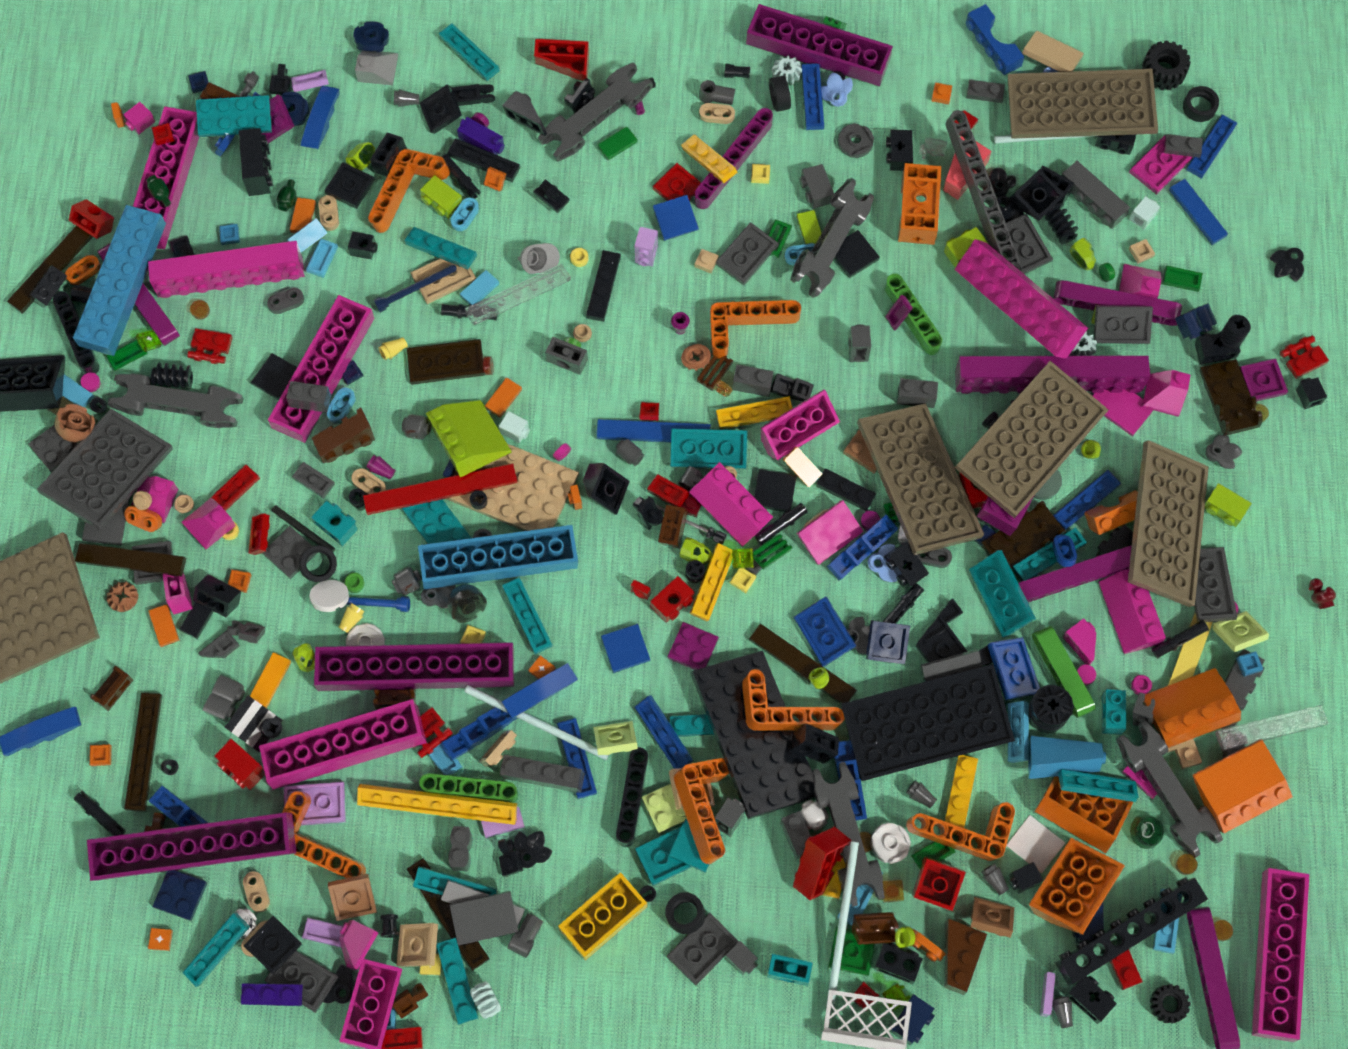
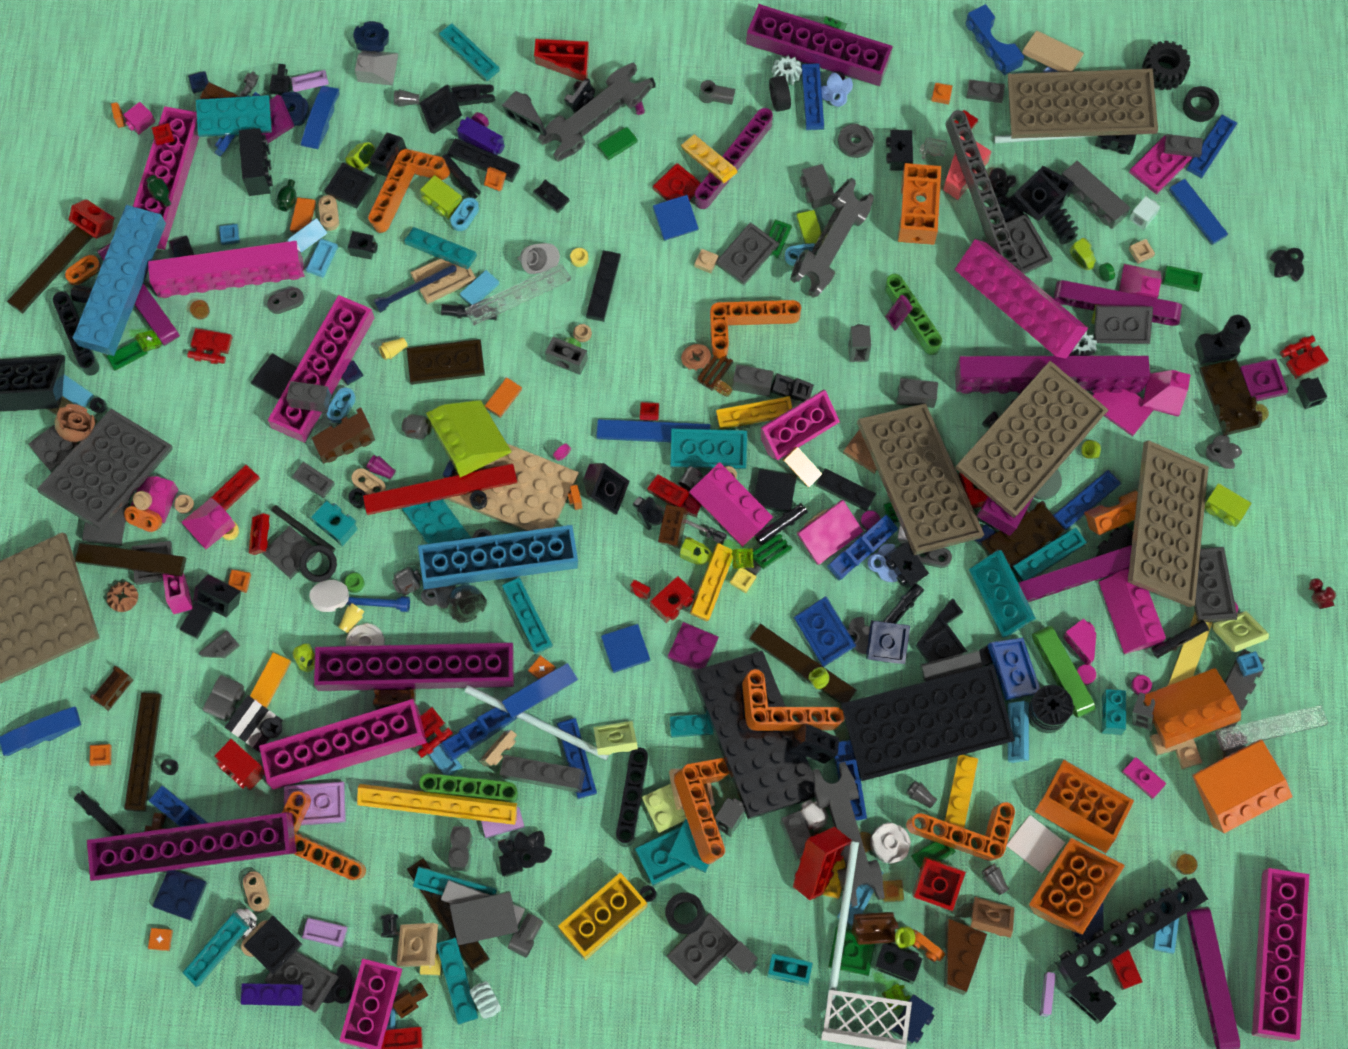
black brick [28,265,67,308] -> none
dark pink tile [80,373,101,392] -> none
dark grey piece [108,374,244,428] -> none
orange tile [149,604,180,647] -> none
black piece [151,362,193,389] -> none
dark grey plate [227,620,265,644] -> none
medium nougat plate [328,874,377,921] -> none
dark pink slope [339,920,378,970] -> none
light yellow tile [460,625,486,644] -> none
clear red tile [483,356,494,375] -> none
light aqua brick [499,411,530,443] -> none
dark grey brick [616,439,644,466] -> none
lavender brick [634,227,658,267] -> none
blue tile [635,695,694,769] -> none
magenta cone [671,312,690,335] -> none
black wheel [686,560,705,583] -> none
tan plate [699,103,735,124] -> none
black pin [724,63,750,78] -> none
light yellow tile [751,164,770,184] -> none
black tile [834,230,880,278] -> none
red tile [850,982,879,1012] -> none
lime brick [944,227,989,267] -> none
black brick [1009,862,1043,894] -> none
dark azure slope [1028,736,1106,779] -> none
blue plate [1052,535,1077,567] -> none
dark grey cone [1052,996,1073,1028] -> none
teal plate [1058,769,1139,802] -> none
dark grey piece [1116,721,1223,858] -> none
clear green hat [1130,814,1164,849] -> none
black tyre [1150,984,1191,1024] -> none
dark blue brick [1175,303,1217,340] -> none
clear orange tile [1214,920,1233,942] -> none

